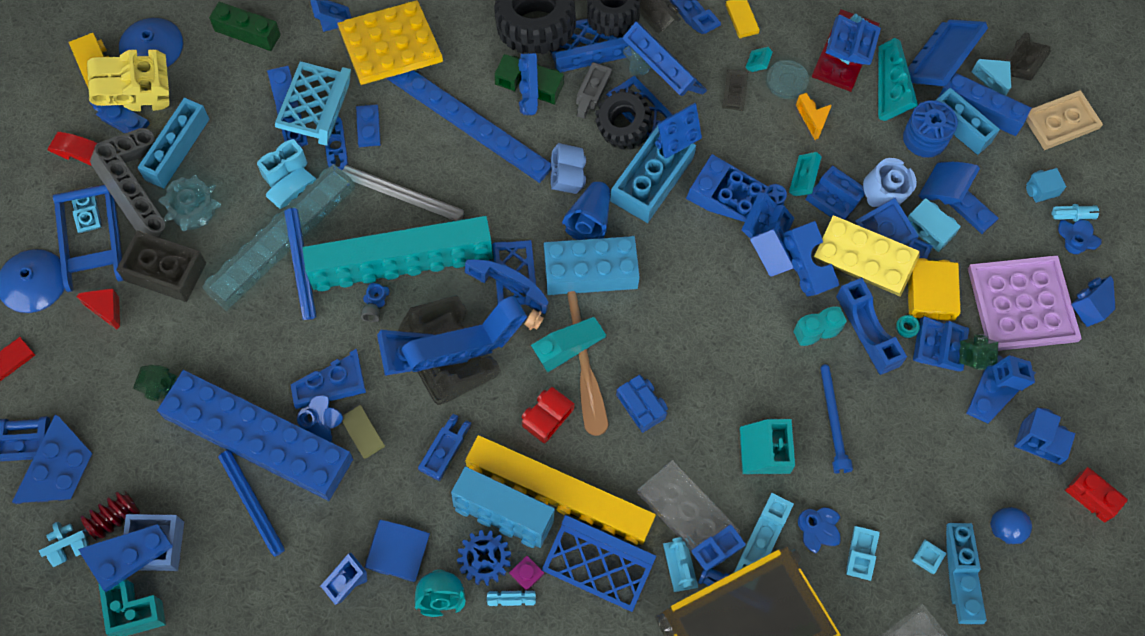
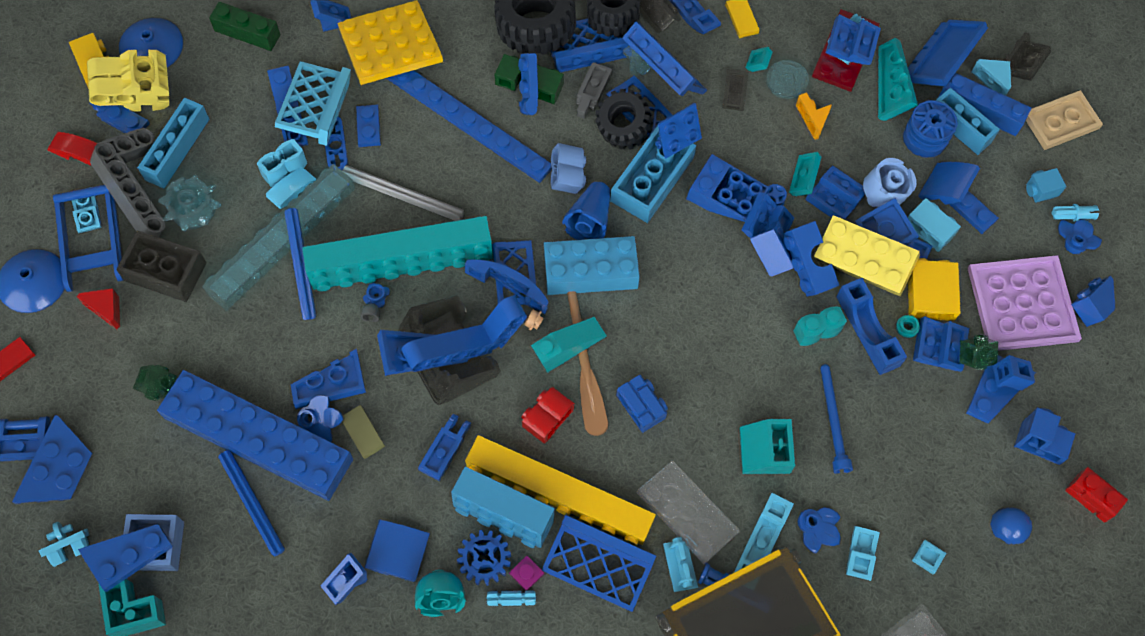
dark red piece [80,491,140,541] -> none
blue slope [691,524,746,572] -> none
dark azure slope [946,523,987,624] -> none

